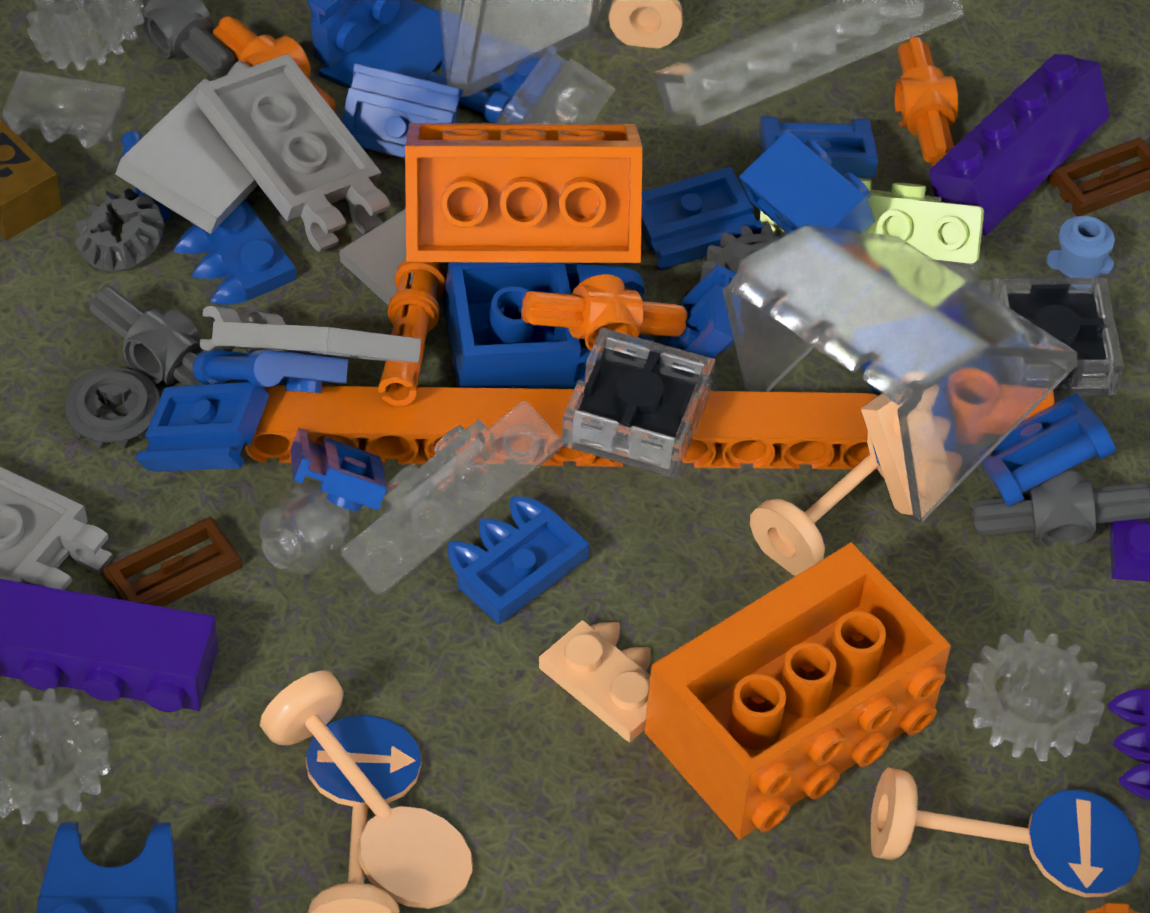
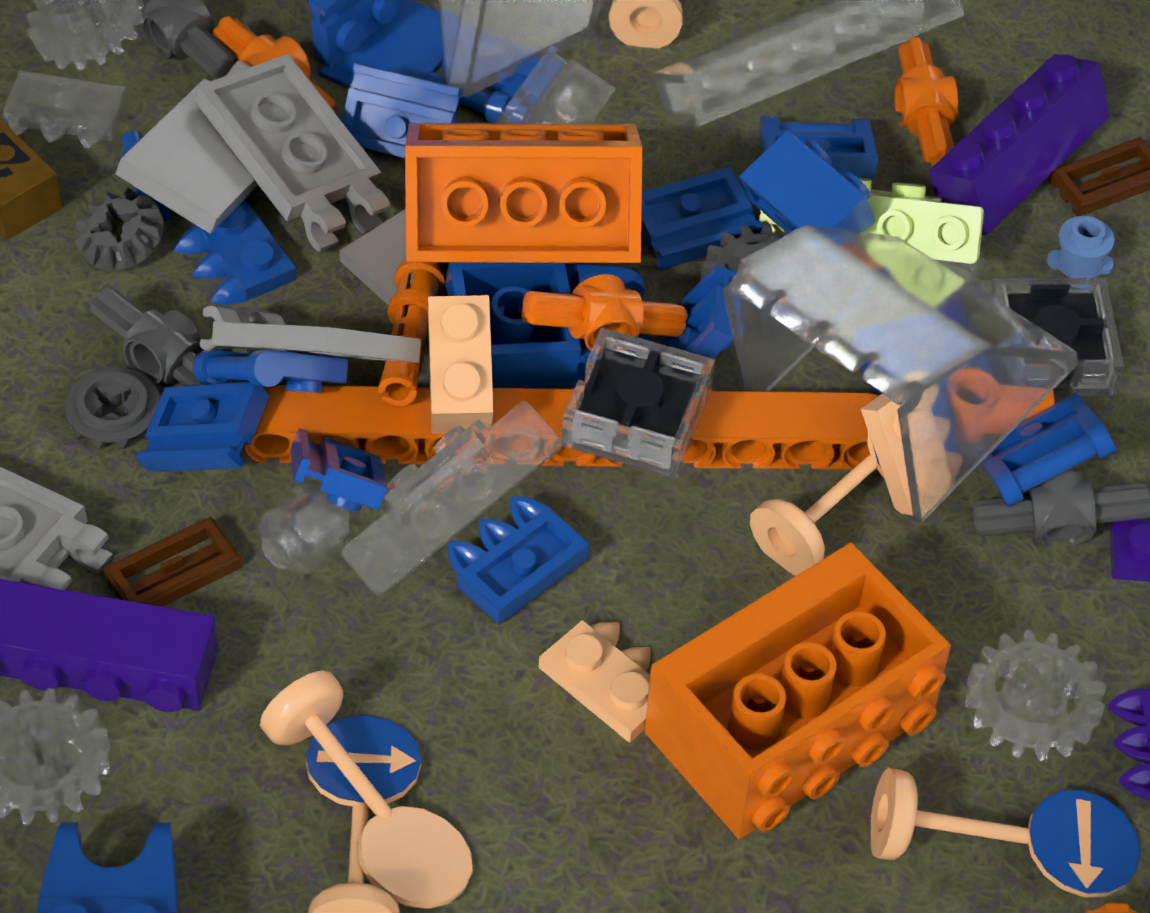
none -> light nougat brick [428,295,493,433]

